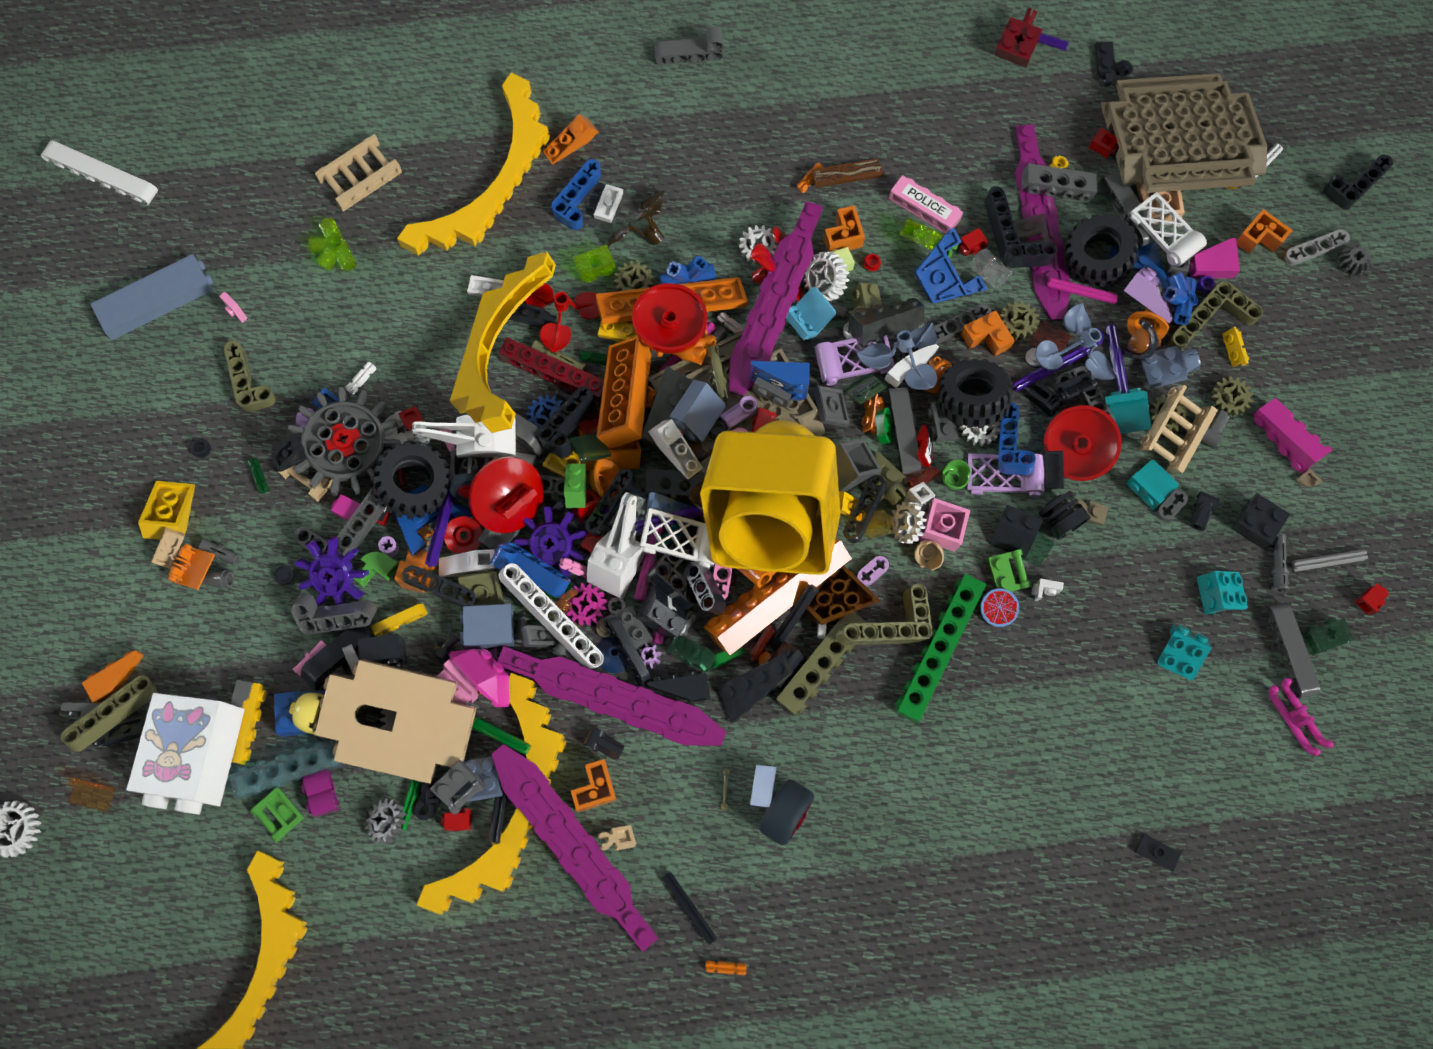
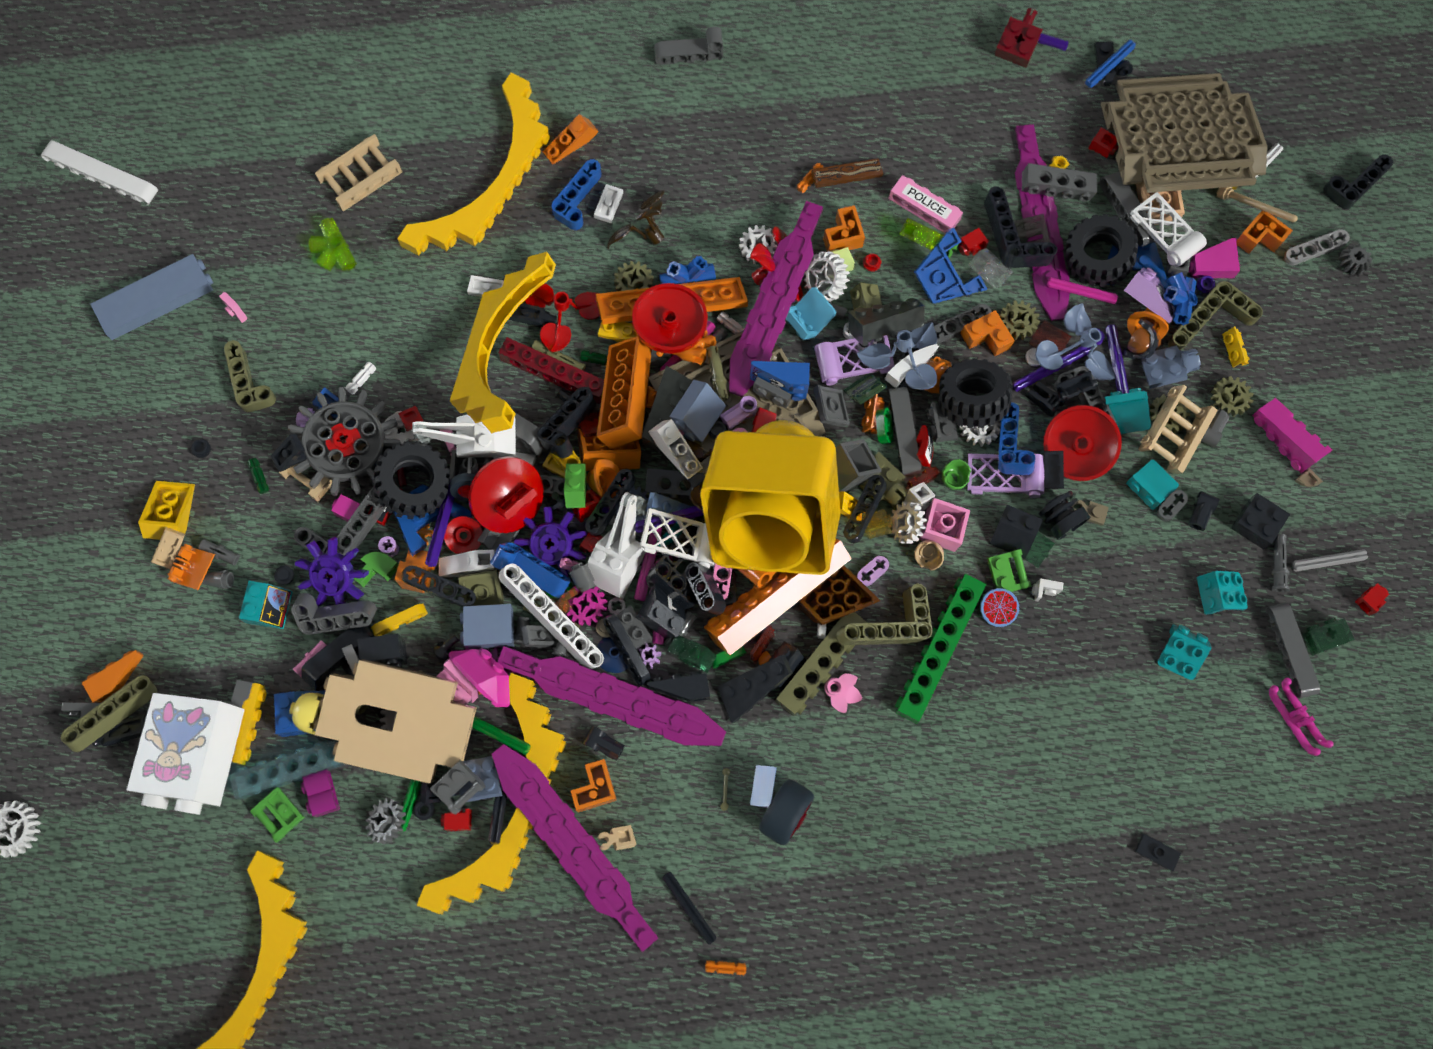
clear orange panel [67,777,116,812] -> none
blue gear [526,395,563,428] -> none
clear green piece [570,433,611,462] -> none
clear neon green brick [573,244,616,283] -> none
black axle [770,584,818,649] -> none
none -> slope [239,581,293,629]
none -> dark grey brick [569,562,595,593]
none -> bright pink plate [824,674,862,713]
none -> blue axle [1085,40,1136,88]
none -> tan piece [1217,187,1298,222]

